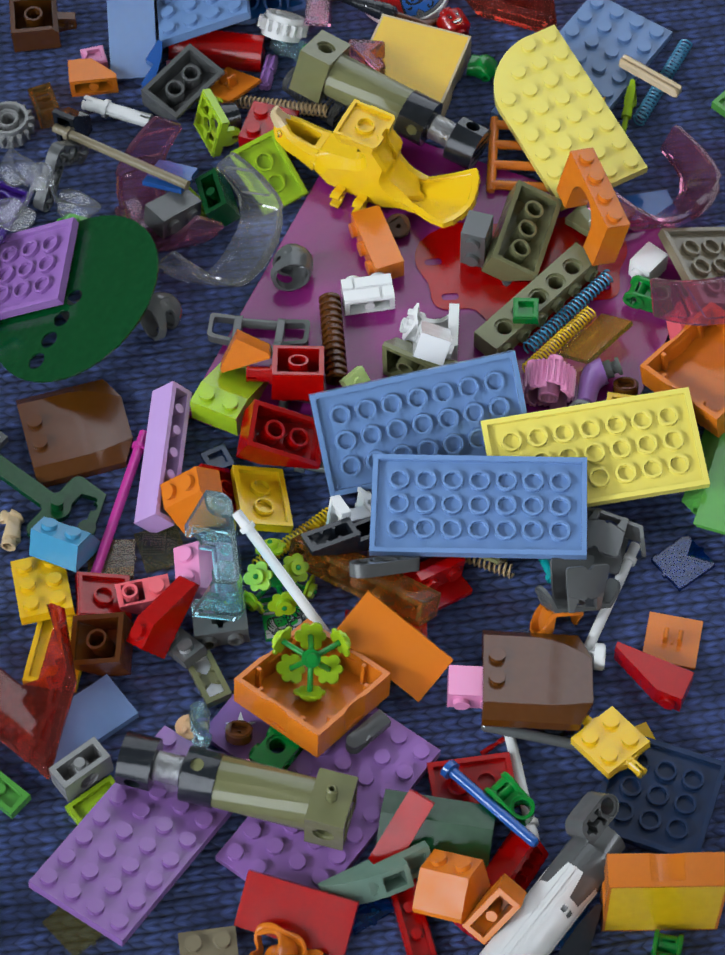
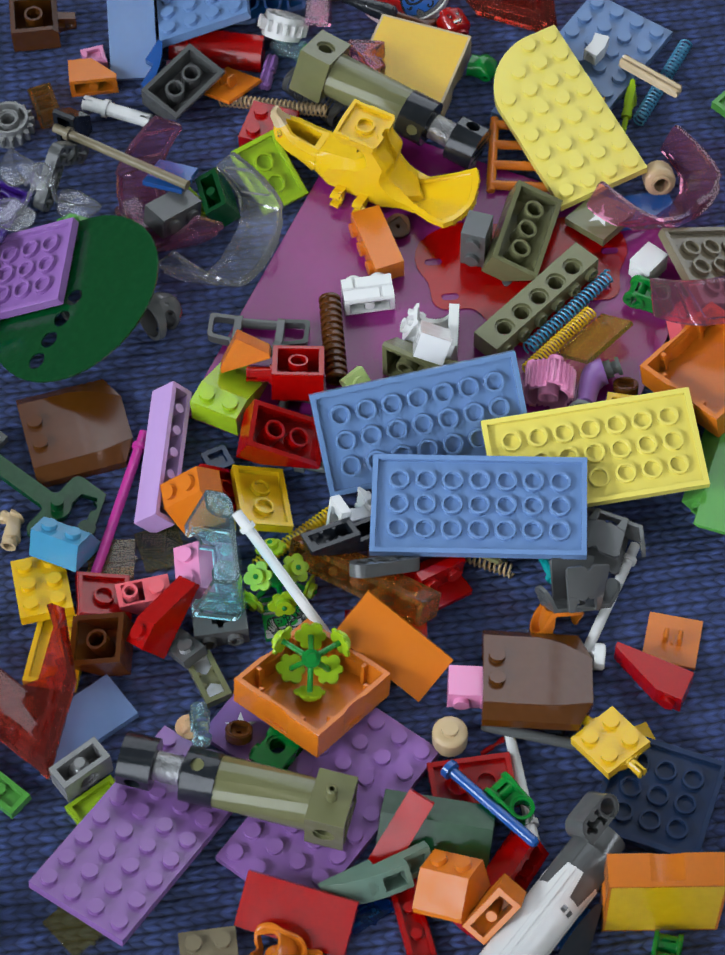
lime piece [194,88,242,157] -> none
dark grey helmet [271,243,313,291] -> none
dark grey bar [346,709,391,754] -> none
green tile [513,297,539,324] -> none
orange arch [556,147,630,266] -> none
clear blue piece [651,534,715,592] -> none
none -> tan head [432,716,468,757]
none -> white piece [583,33,609,66]
none -> tan head [642,160,676,195]

